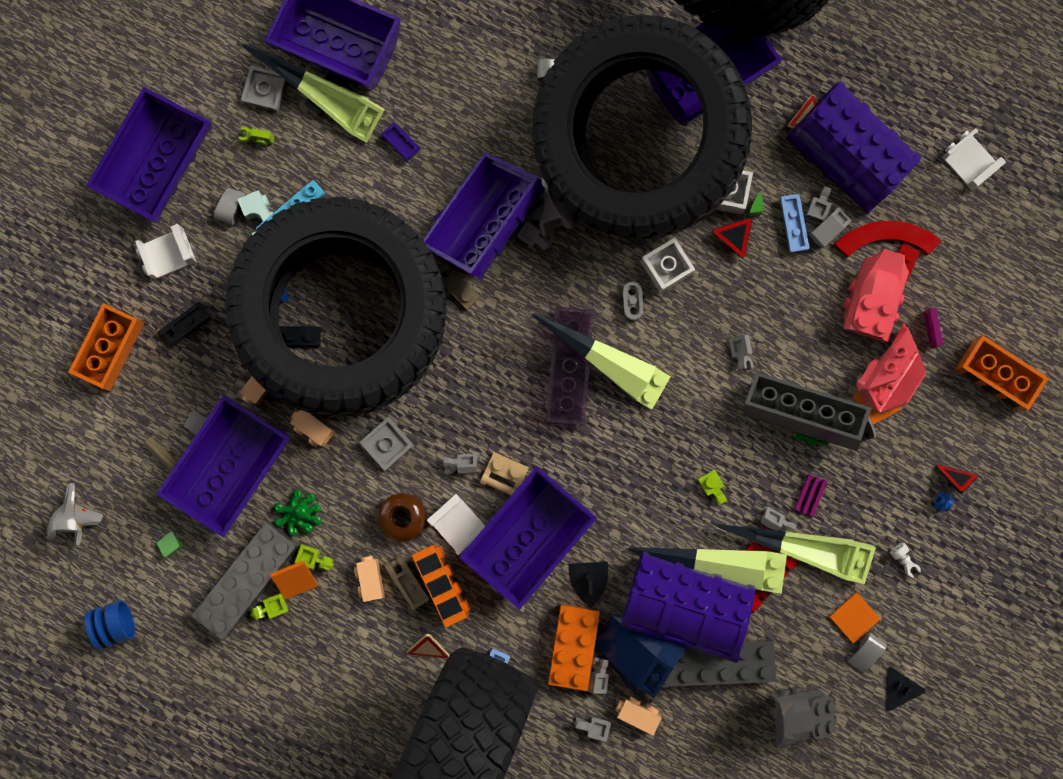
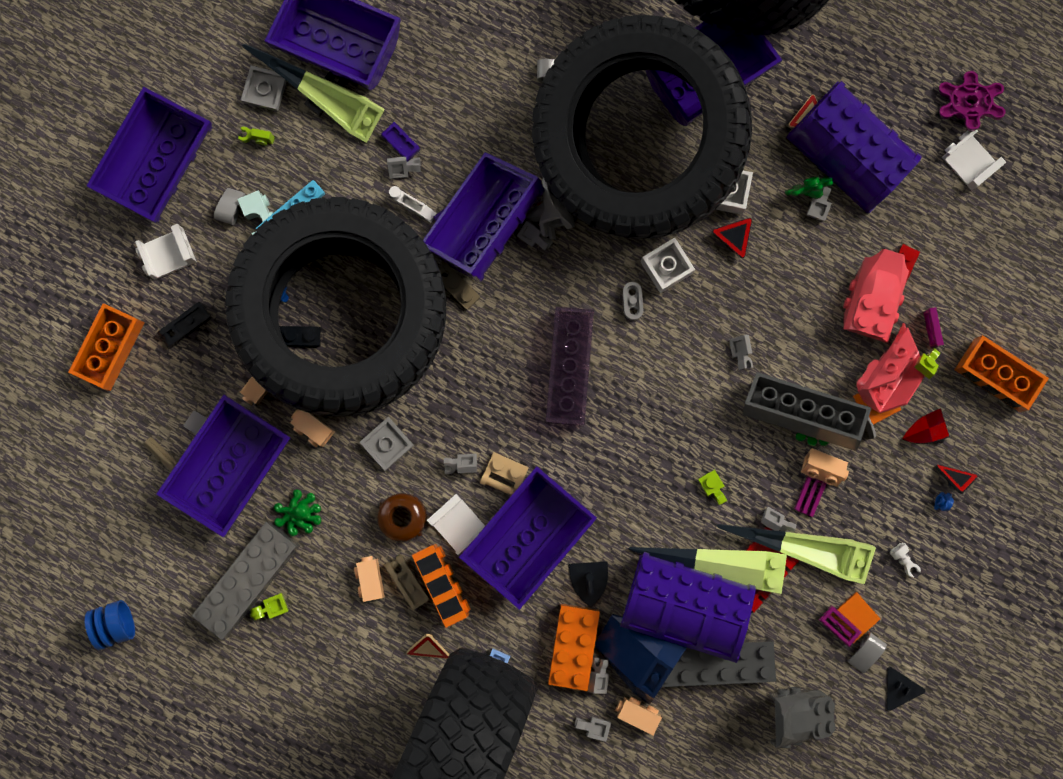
light grey piece [47,483,103,545] -> none
bright green slope [157,531,184,558] -> none
orange piece [270,561,318,599] -> none
lime plate [295,544,334,570] -> none
yellowish green plate [532,313,671,410] -> none
bright green slope [747,193,764,217] -> none
light blue plate [779,194,809,253] -> none
light grey slope [810,207,852,249] -> none
red tile [834,221,942,258] -> none
none -> light grey plate [387,157,421,179]
none -> white piece [389,186,437,223]
none -> green animal [785,177,833,199]
none -> light nougat brick [801,448,849,487]
none -> magenta tile [818,605,862,647]
none -> shield [902,408,950,444]
none -> lime plate [914,348,940,379]
none -> magenta plate [939,71,1006,132]

